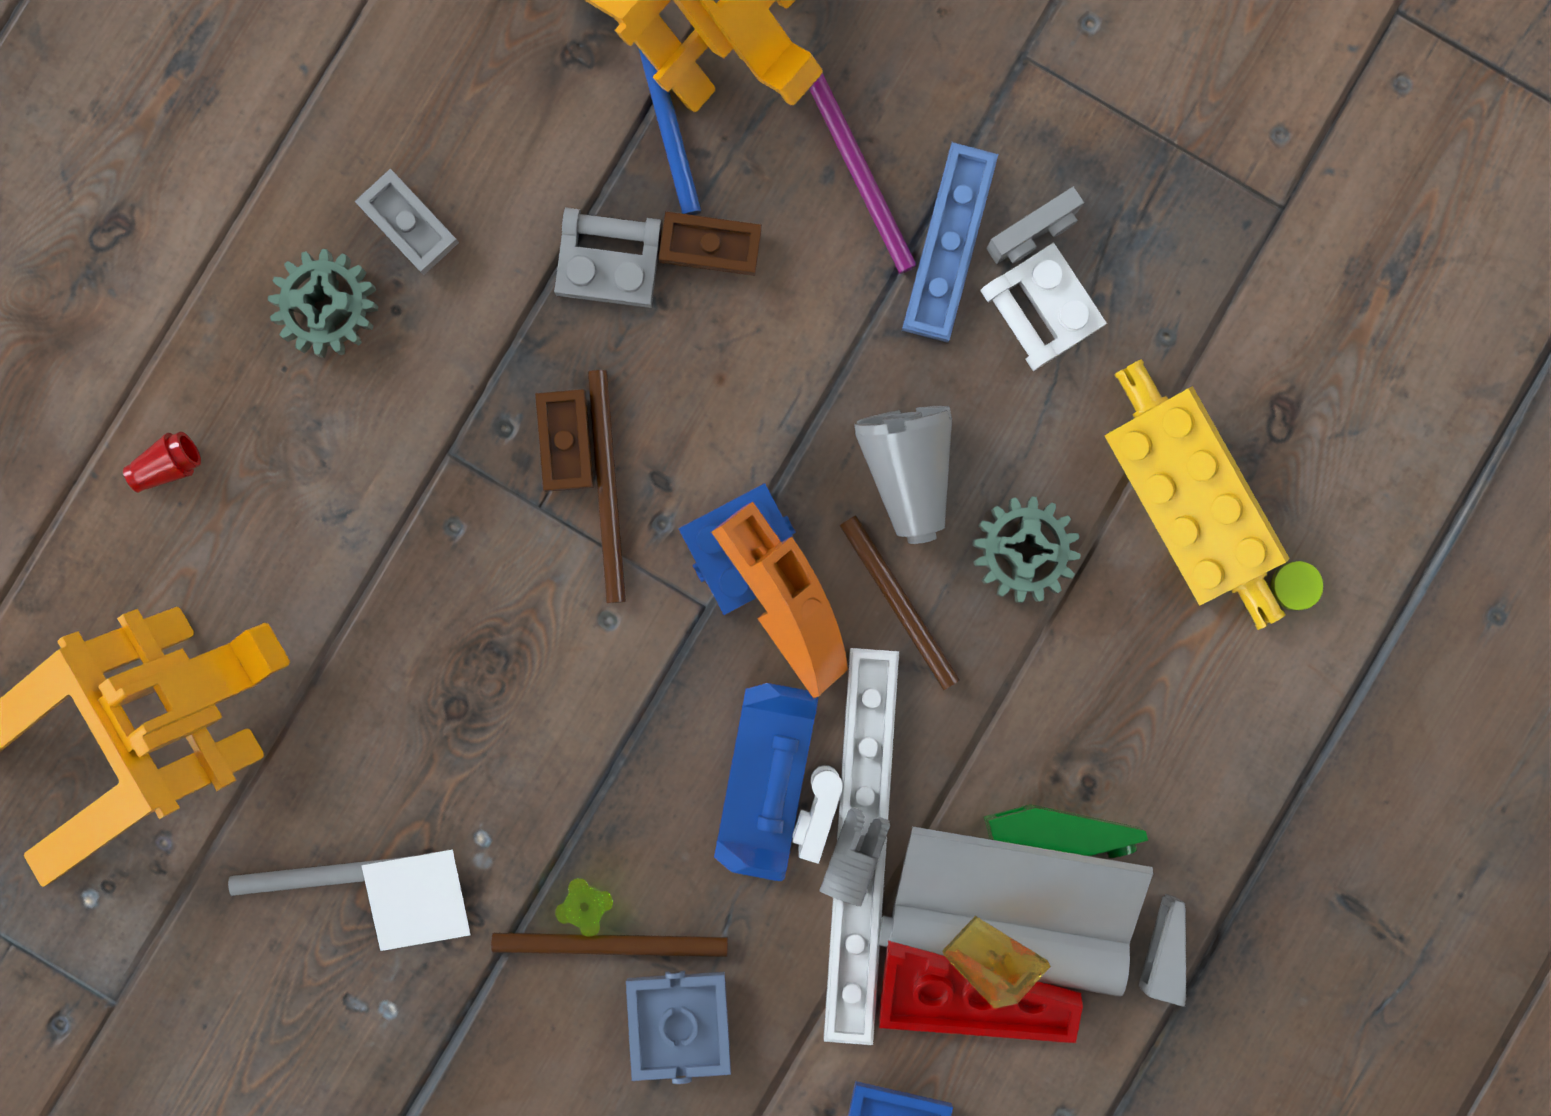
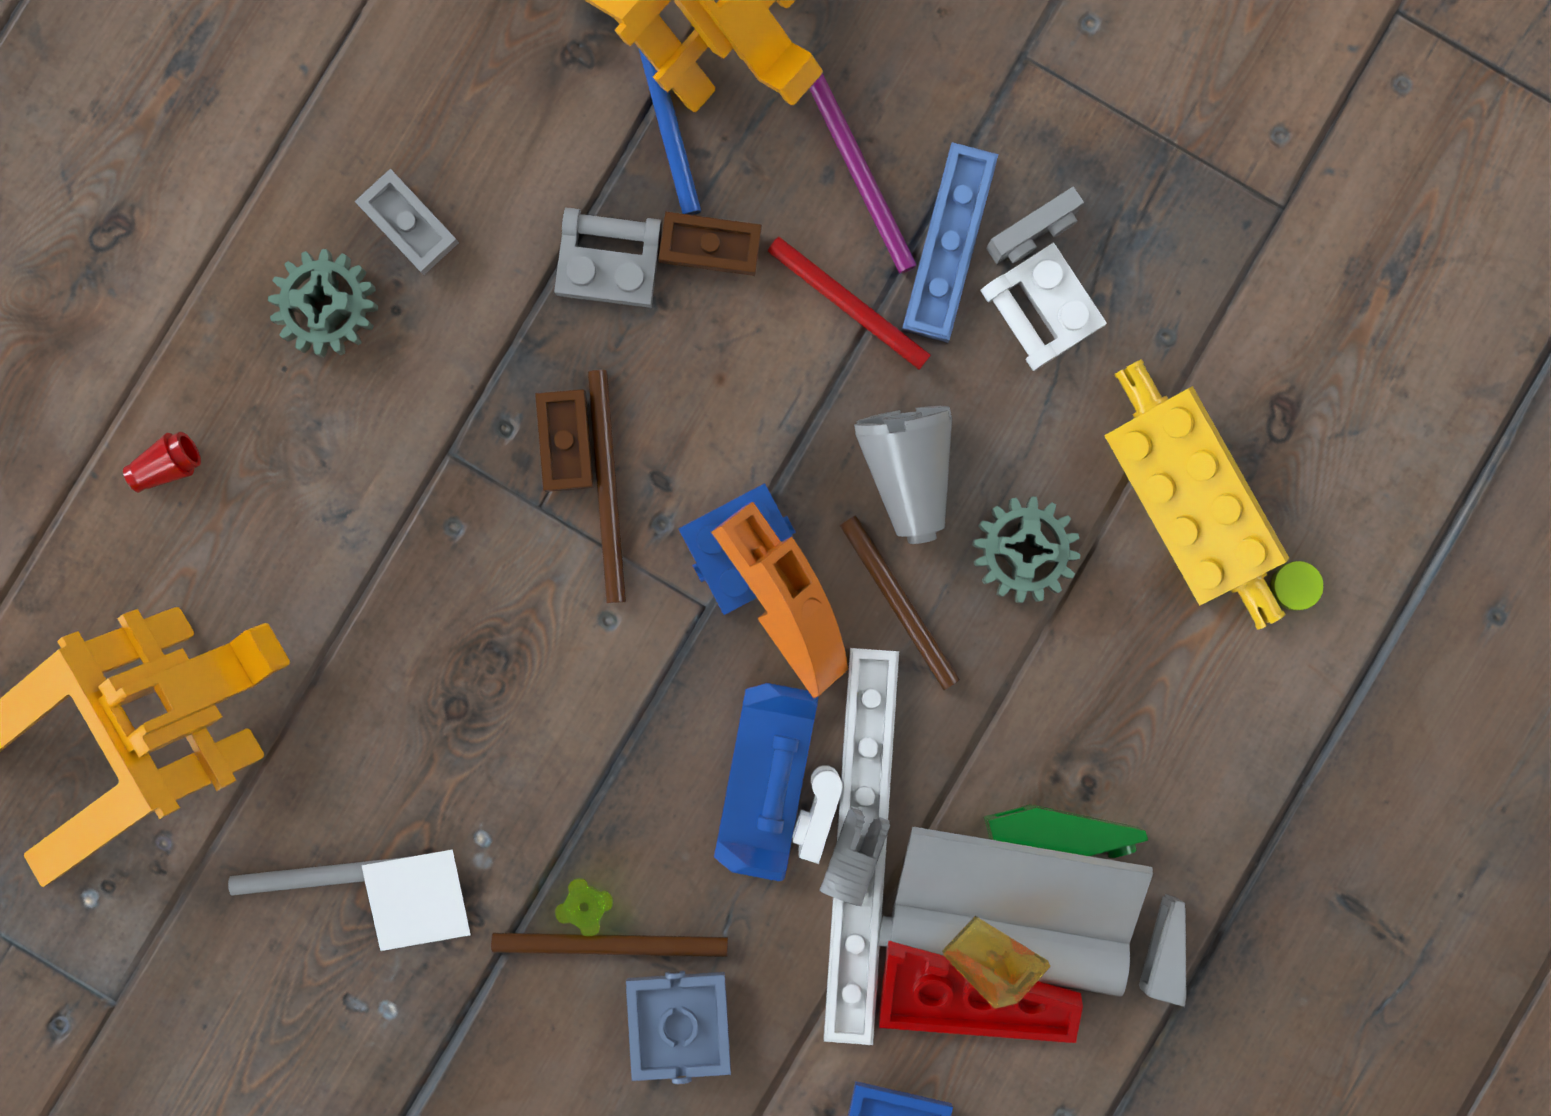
none -> red bar [767,236,931,370]

